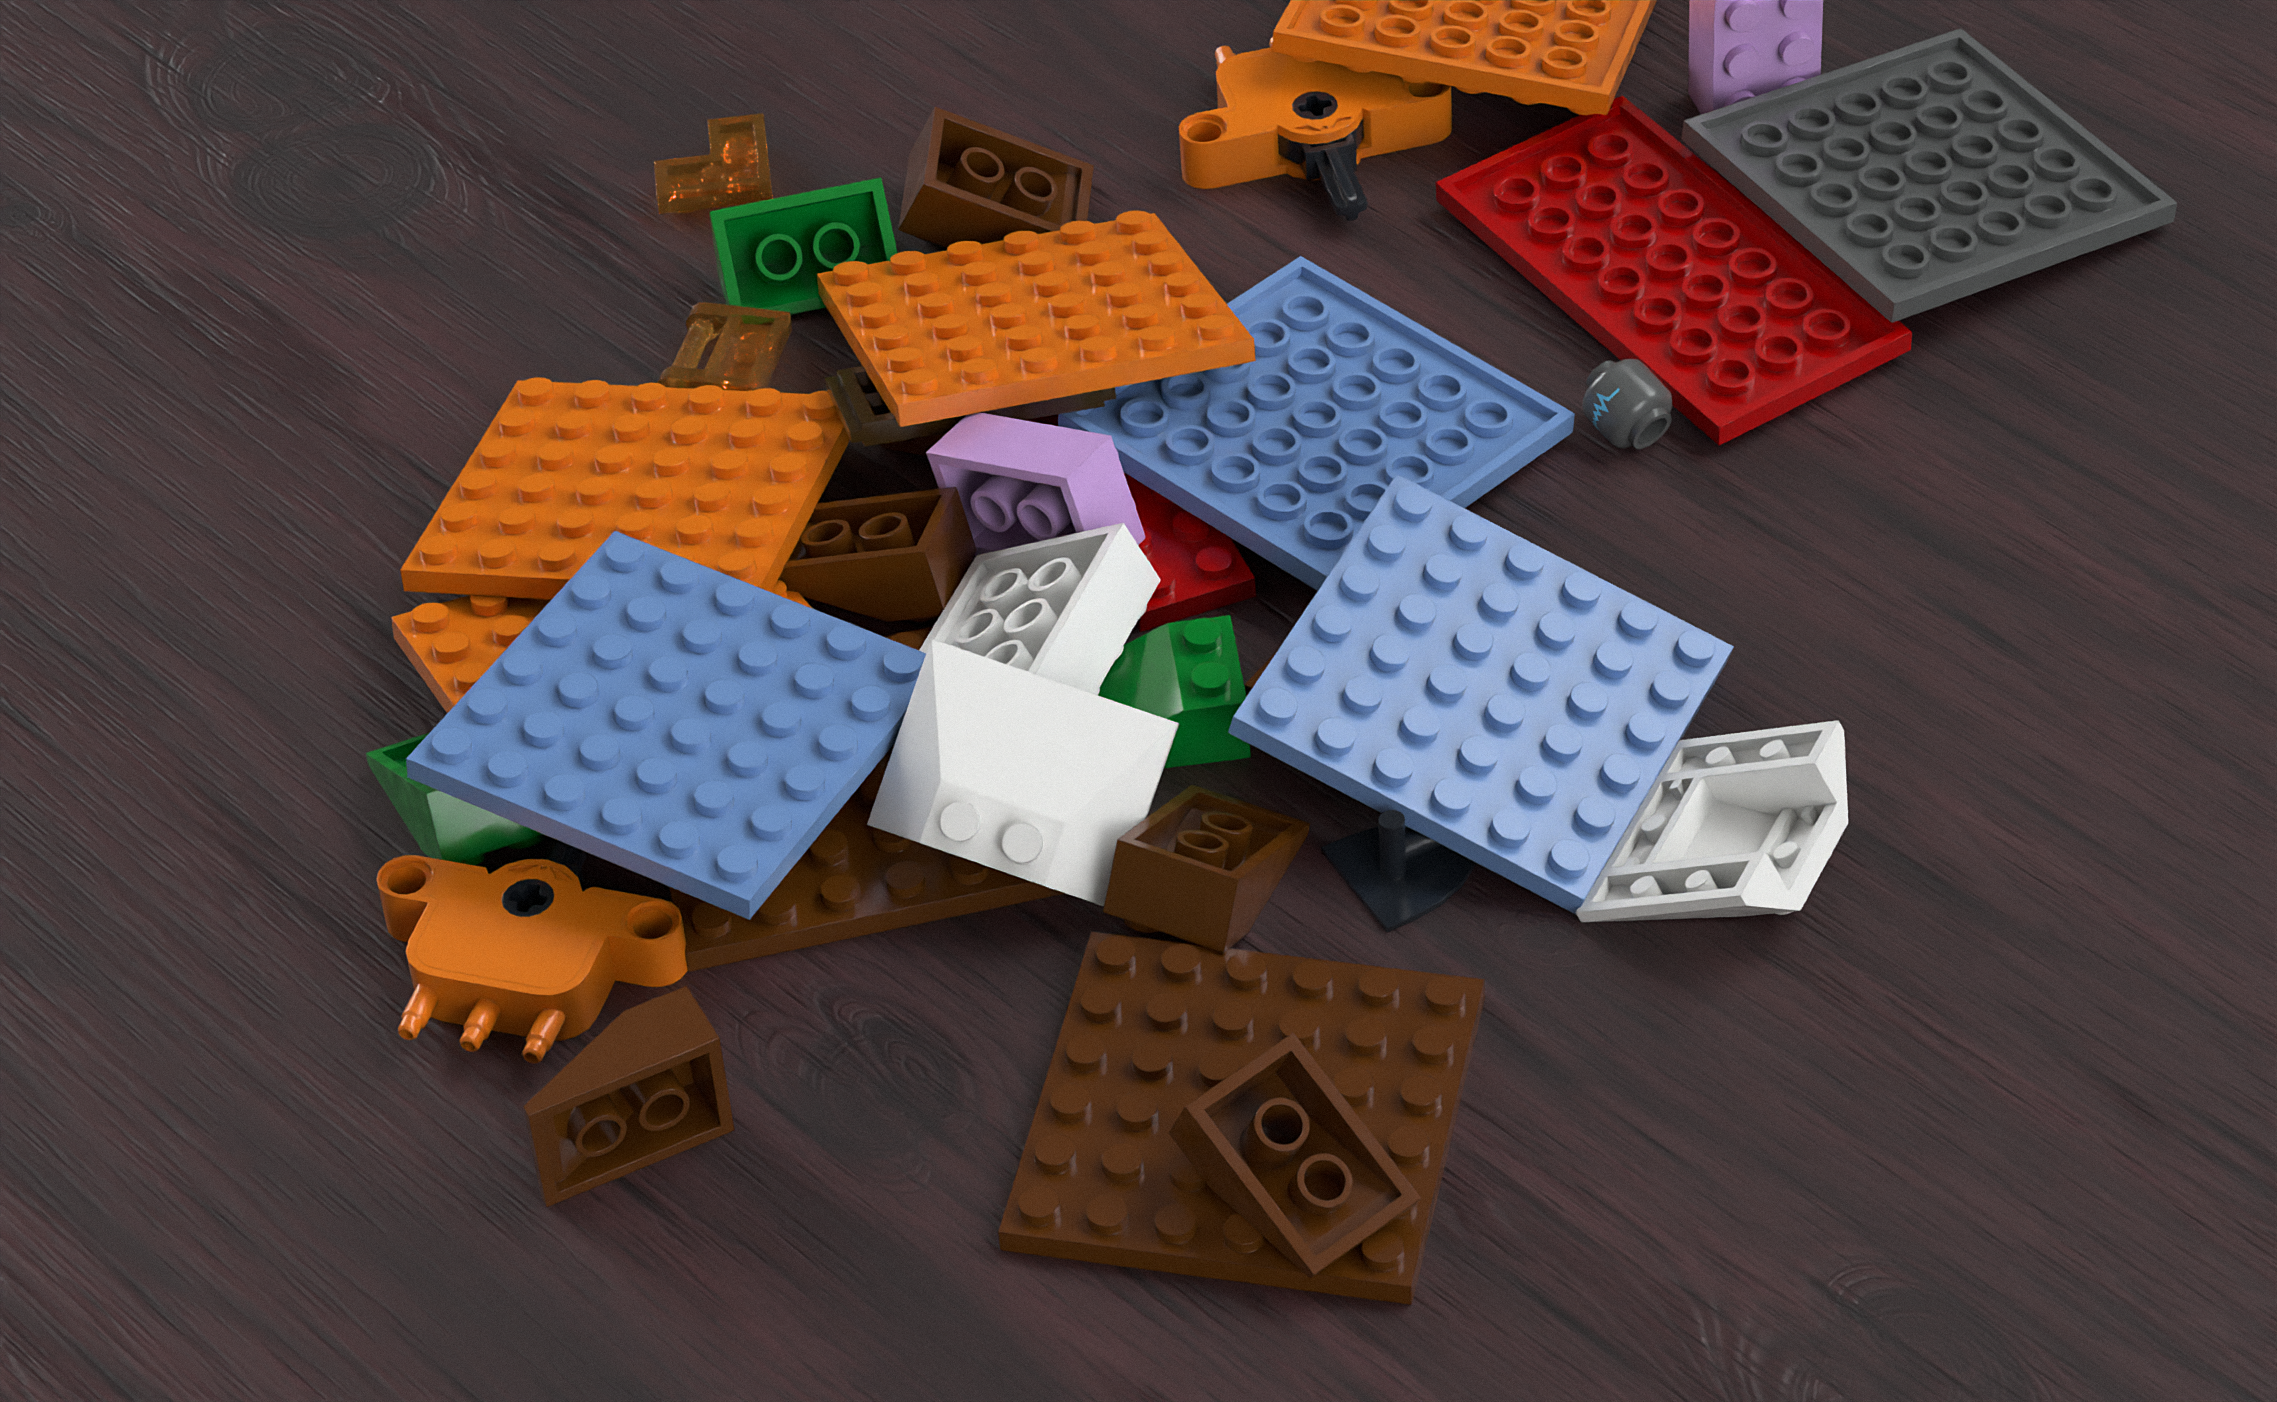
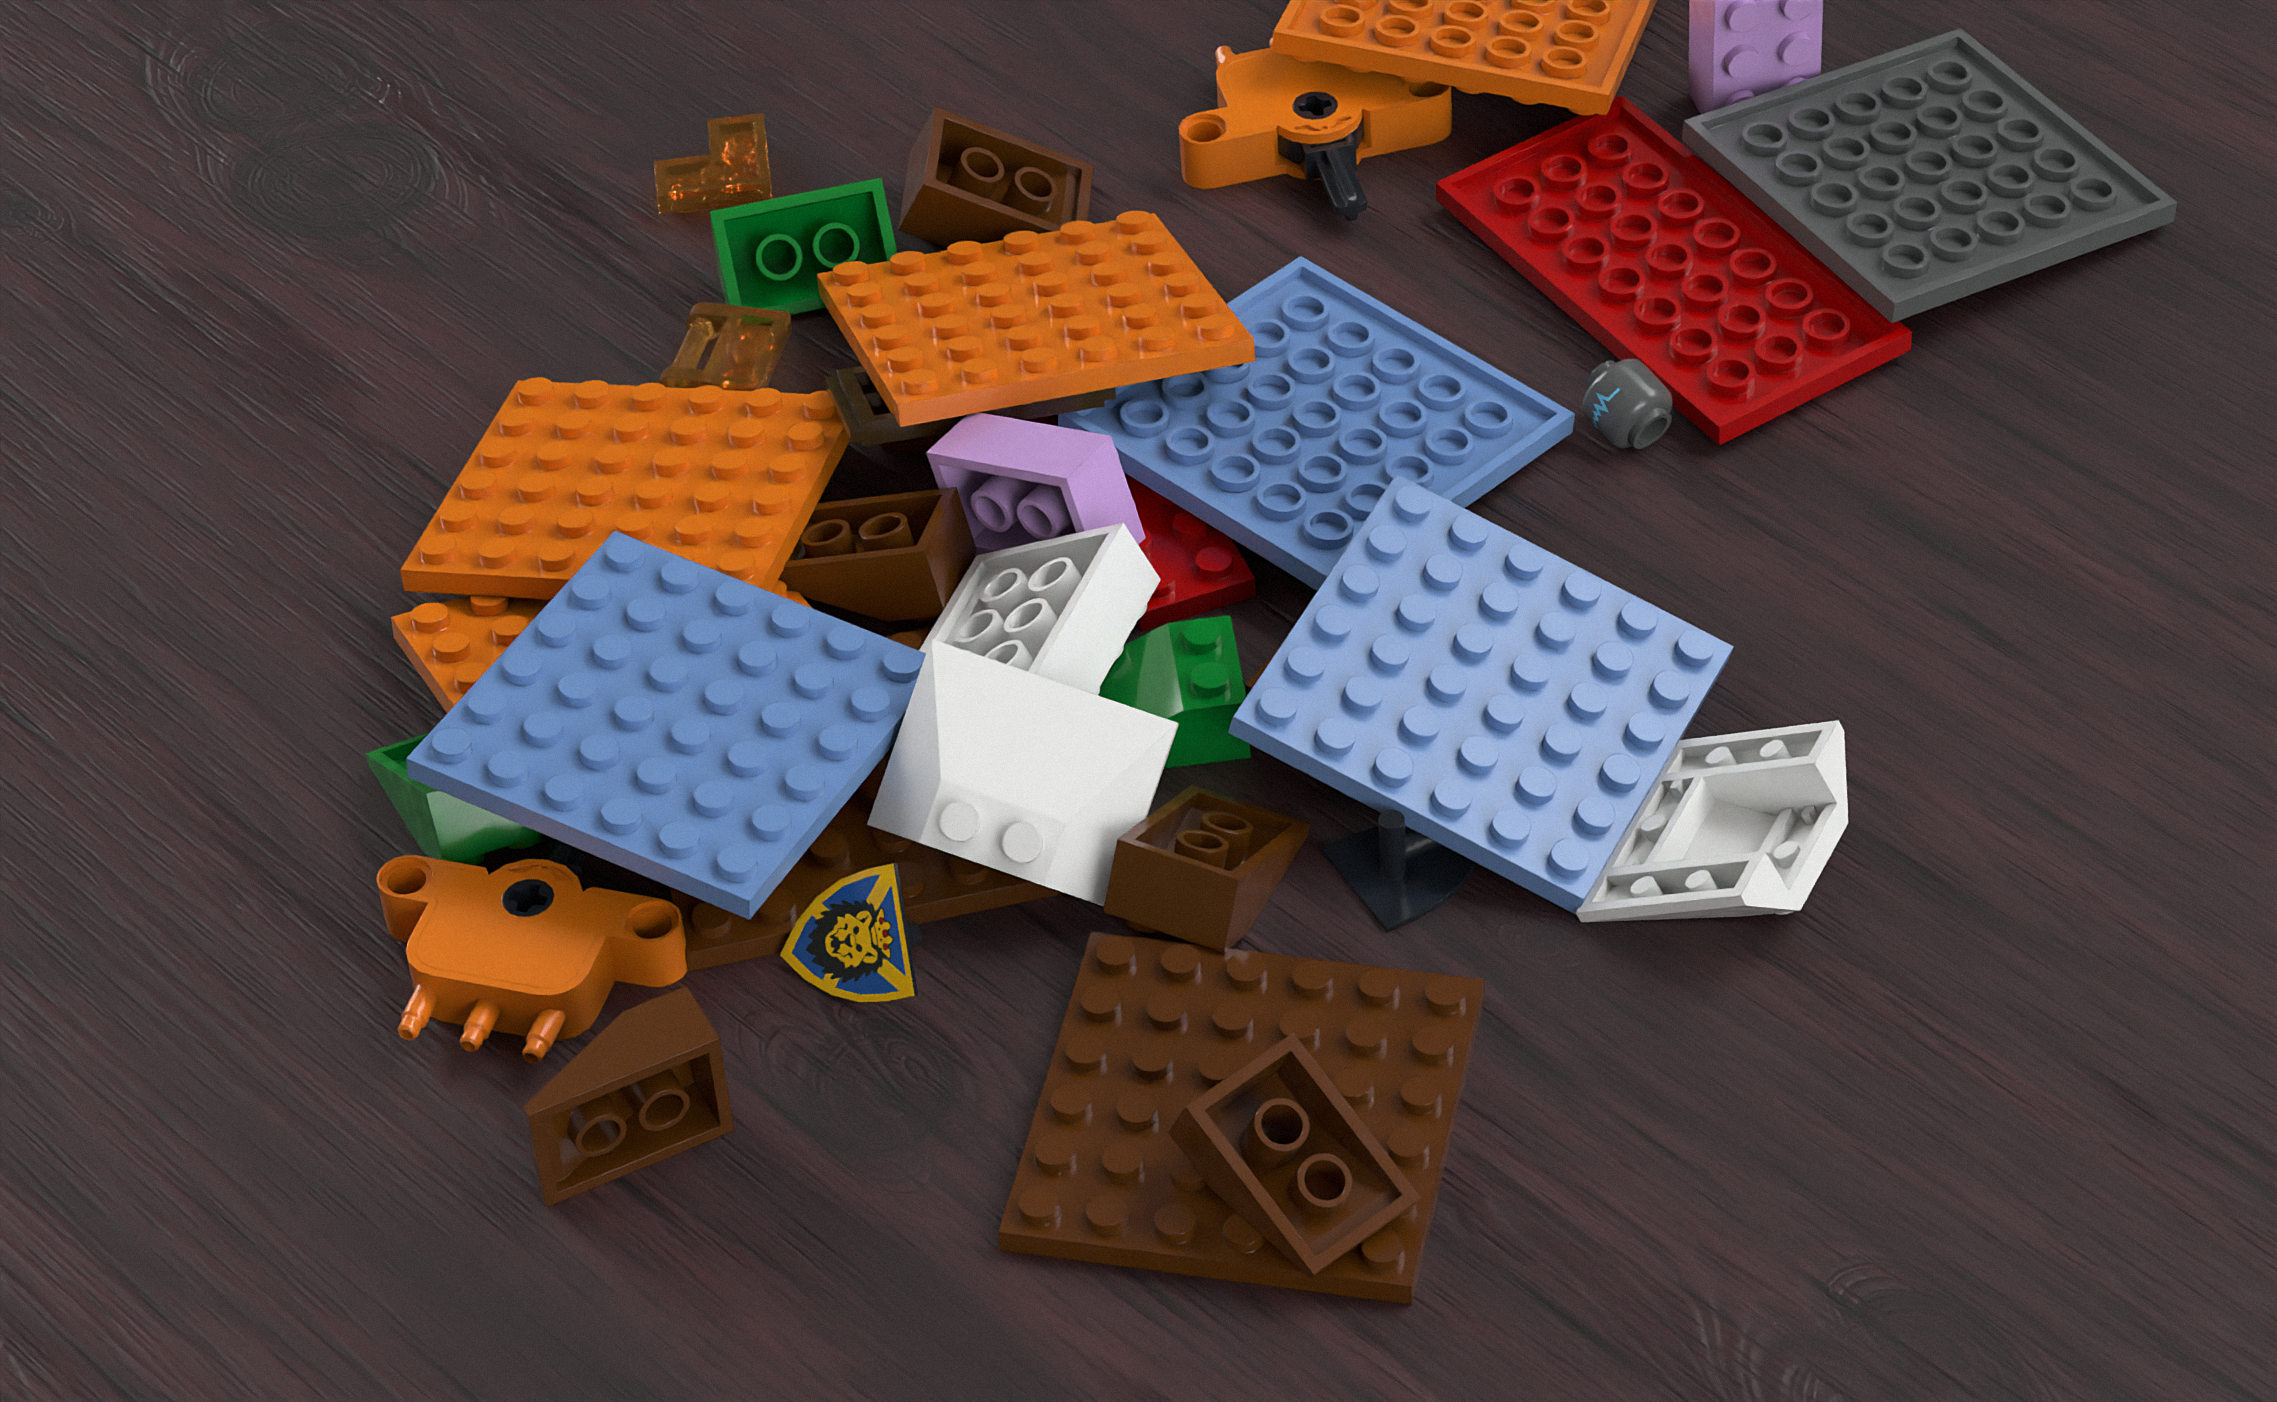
none -> shield [780,863,922,1002]

